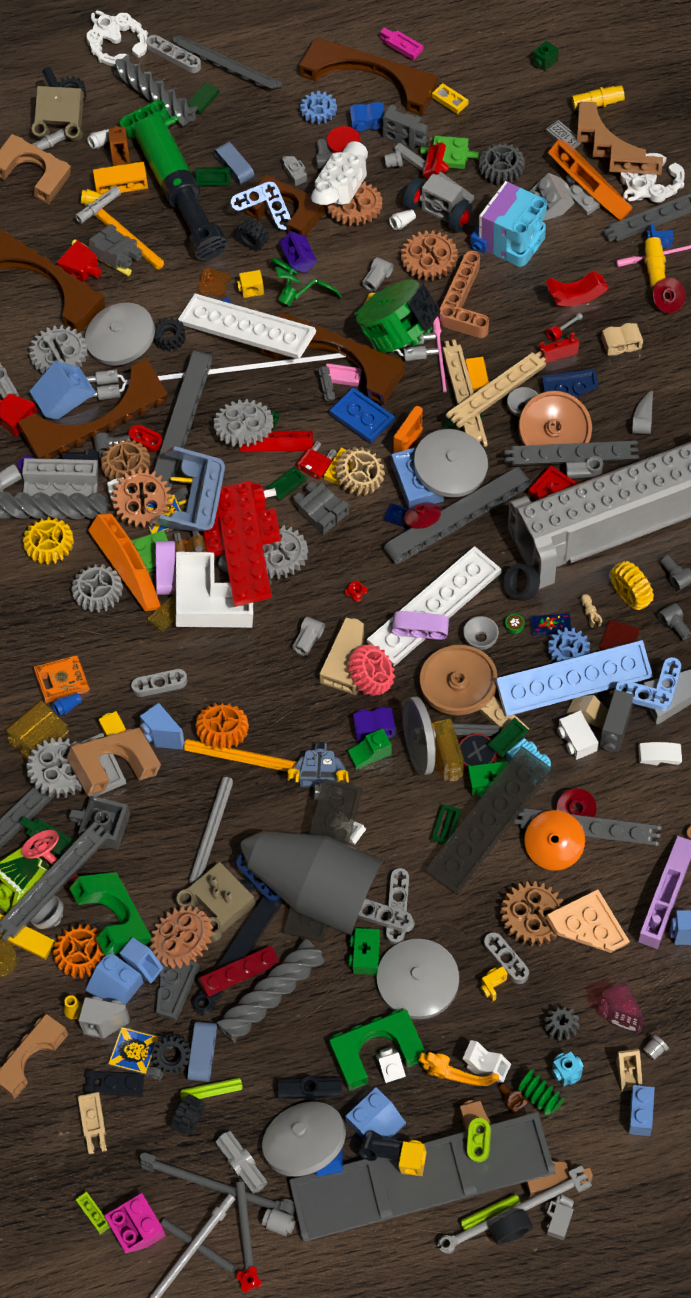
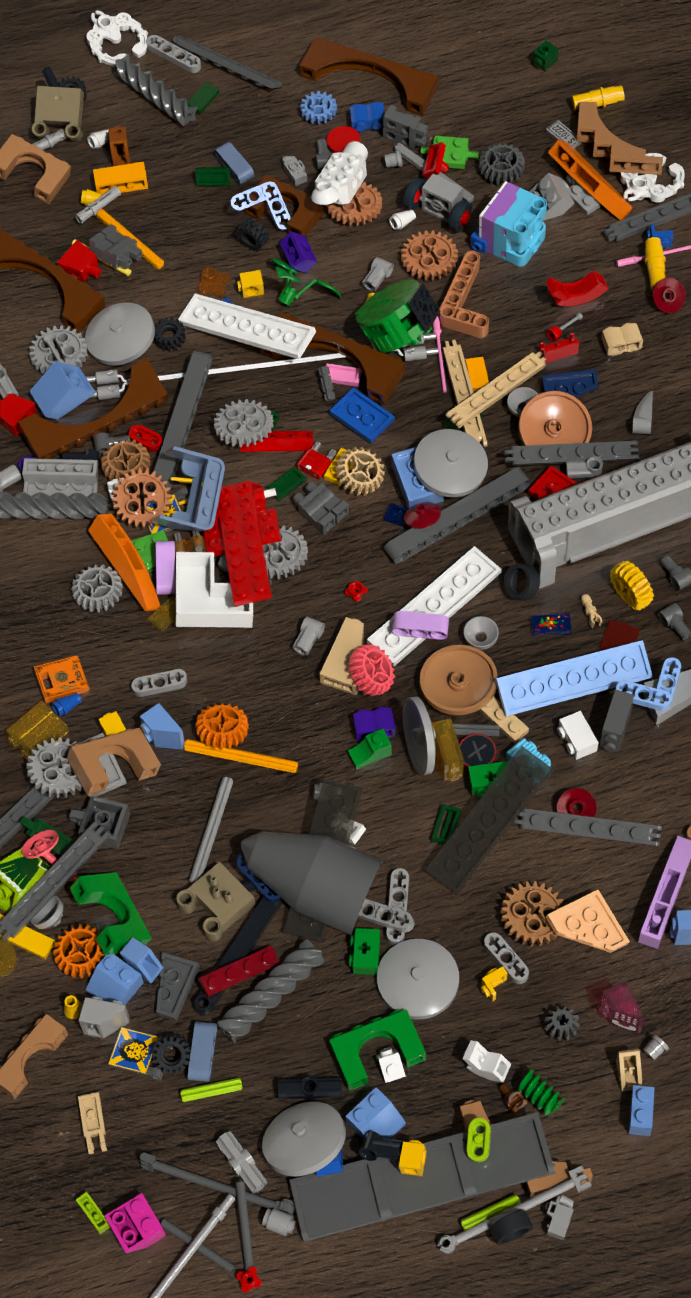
yellow gear [23,516,74,565] -> none
black plate [84,1071,145,1097] -> none
piece [120,100,227,261] -> none
nougat gear [150,906,214,969] -> none
black tyre [171,1094,205,1136] -> none
torso [287,742,349,787] -> none
dark pink hinge [380,28,424,60] -> none
orange container [394,406,423,453] -> none
light orange piece [419,1052,499,1086] -> none
yellow piece [432,83,468,114] -> none
dark green tile [488,717,529,759] -> none
tile [505,614,525,634] -> none
orange dish [525,810,585,871] -> none
medium blue gear [548,628,590,663] -> none
medium azure brick [552,1052,583,1087] -> none
tan slope [567,695,609,729] -> none
white slope [638,742,682,765] -> none

